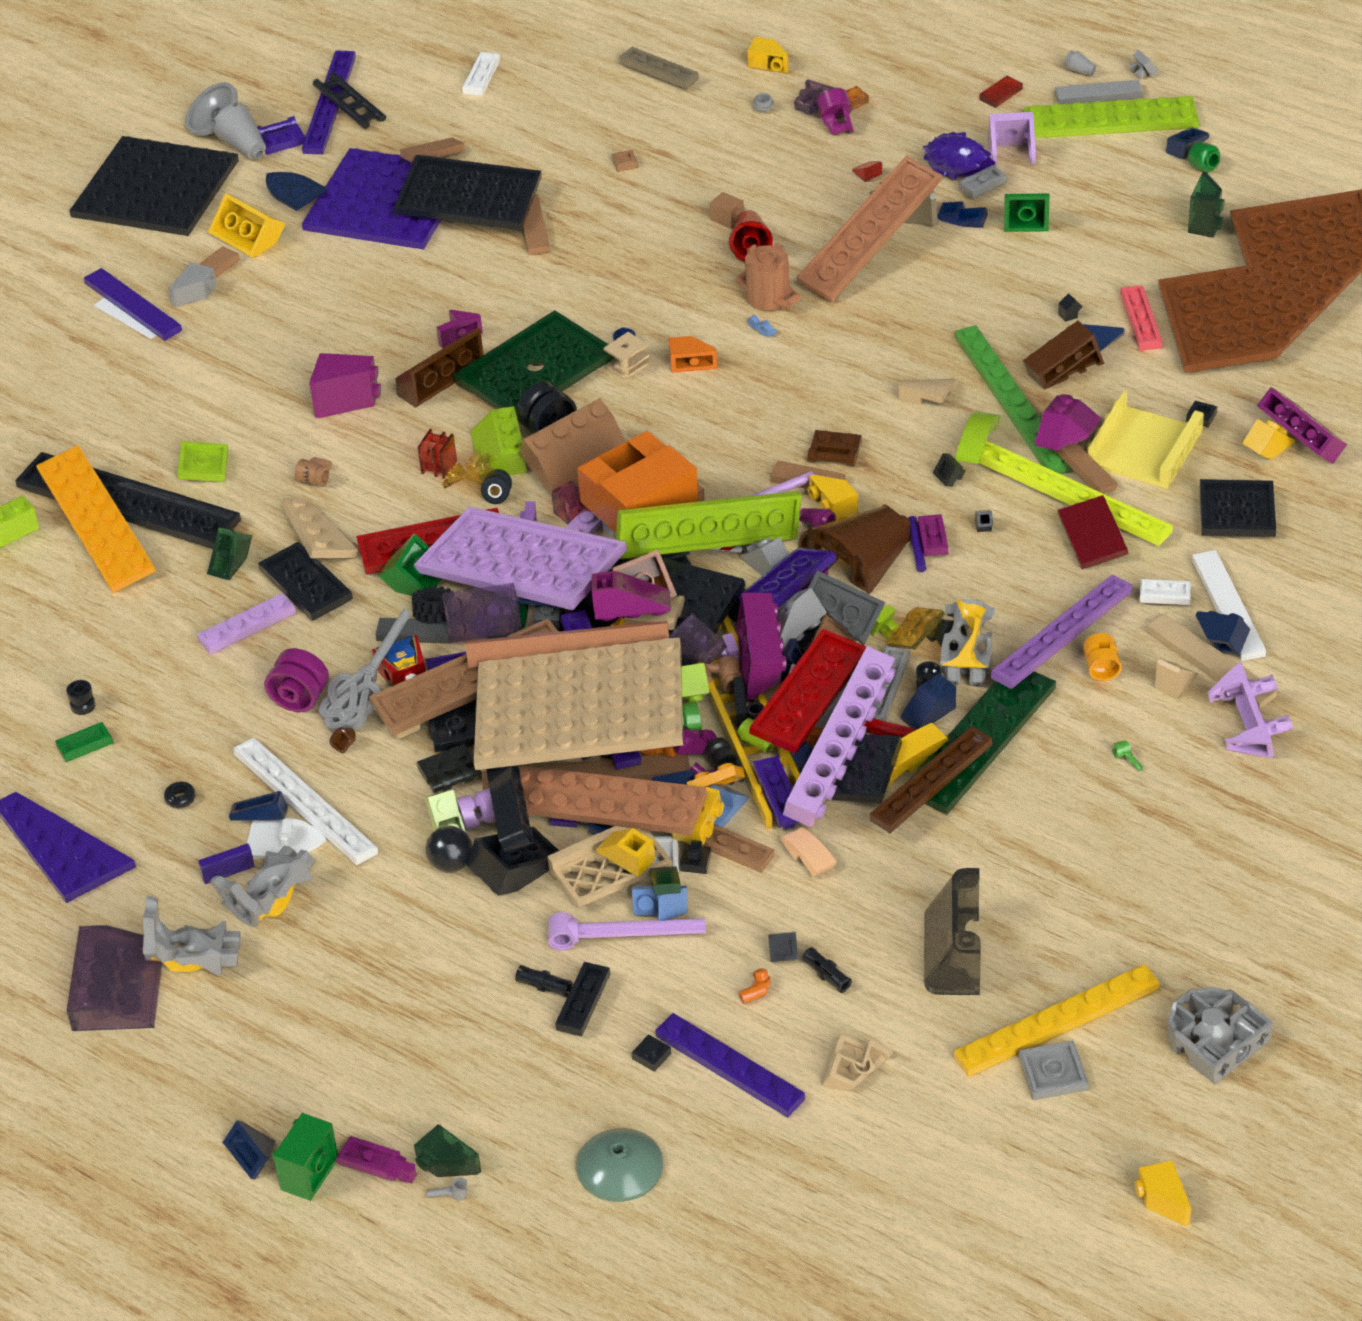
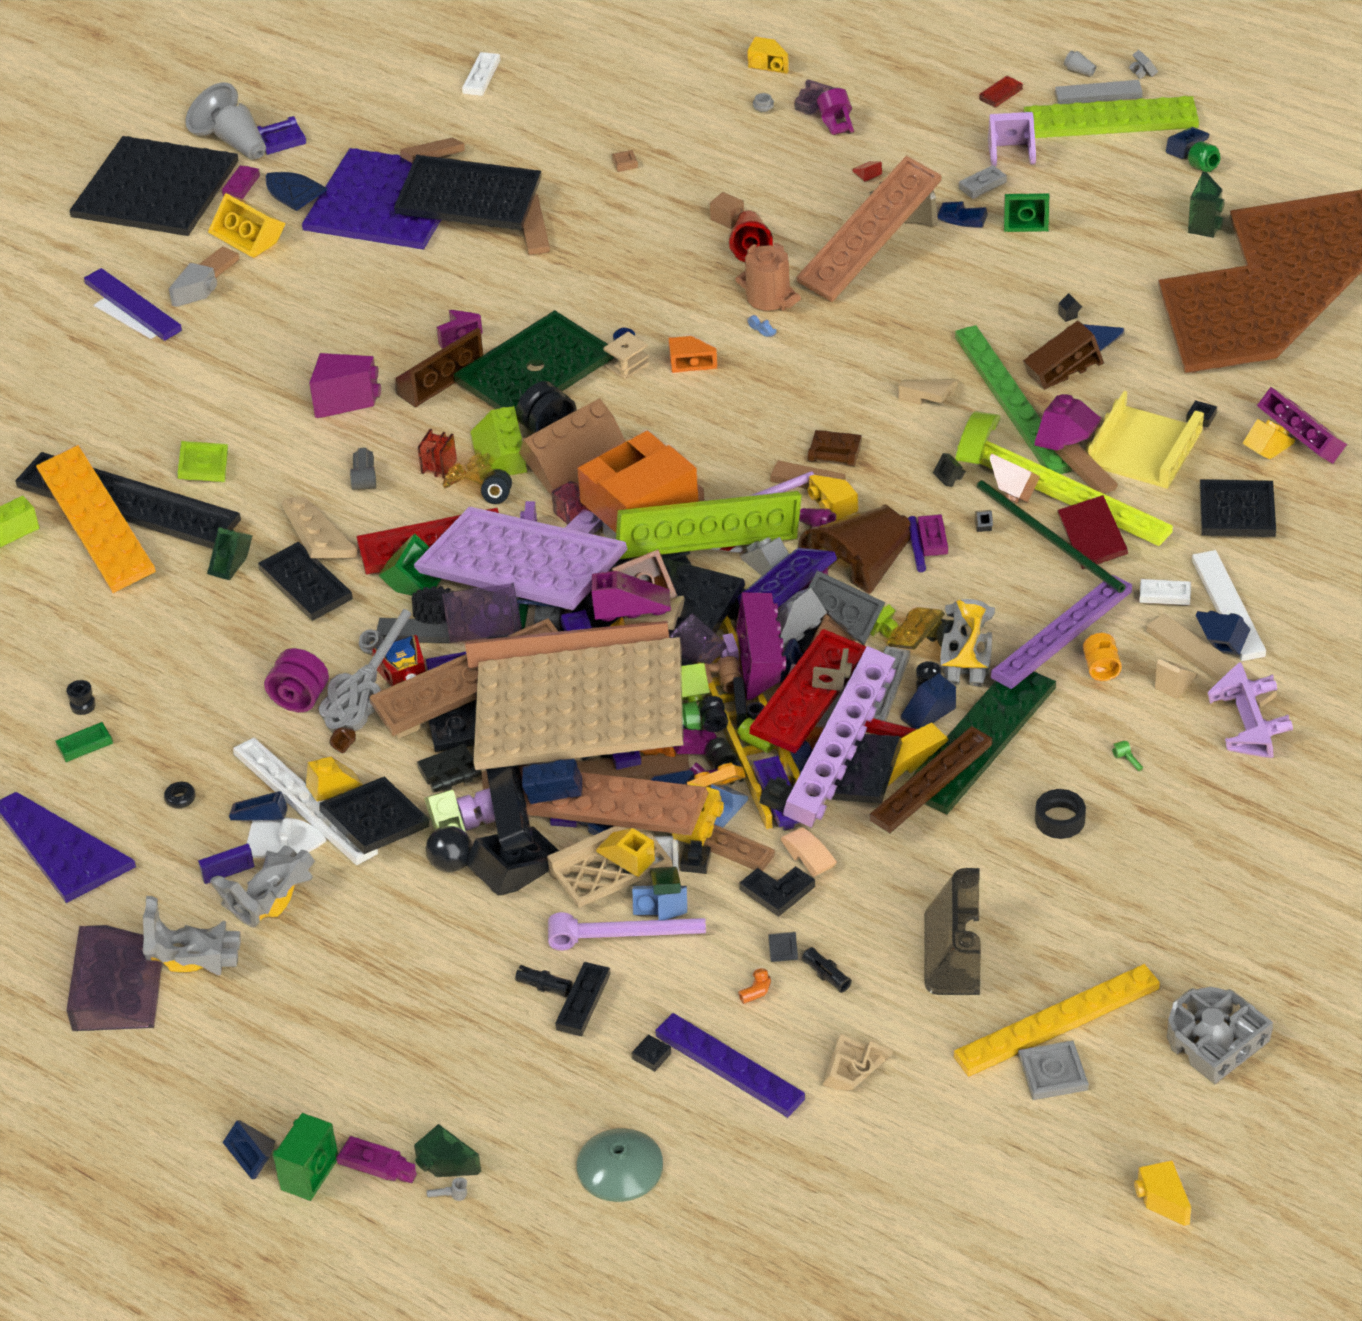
lavender plate [197,593,296,655] -> none
medium nougat piece [294,457,332,486] -> none
dark purple tile [302,50,356,155] -> none
black bar [313,72,386,129] -> none
dark tan plate [620,47,699,89] -> none
clear orange plate [846,86,869,110] -> none
dark purple head [923,132,995,180] -> none
coral tile [1120,285,1163,351] -> none
none -> magenta plate [222,165,260,199]
none -> yellow slope [306,756,363,802]
none -> black plate [319,776,430,854]
none -> dark grey piece [350,448,376,490]
none -> light grey plate [359,630,384,654]
none -> dark blue brick [522,758,582,804]
none -> black wheel [698,696,728,732]
none -> black plate [739,866,815,917]
none -> pearl dark grey tile [759,776,793,813]
none -> dark tan bracket [812,648,852,691]
none -> dark green piece [977,480,1126,593]
none -> slope [990,454,1040,503]
none -> black tyre [1035,789,1086,839]

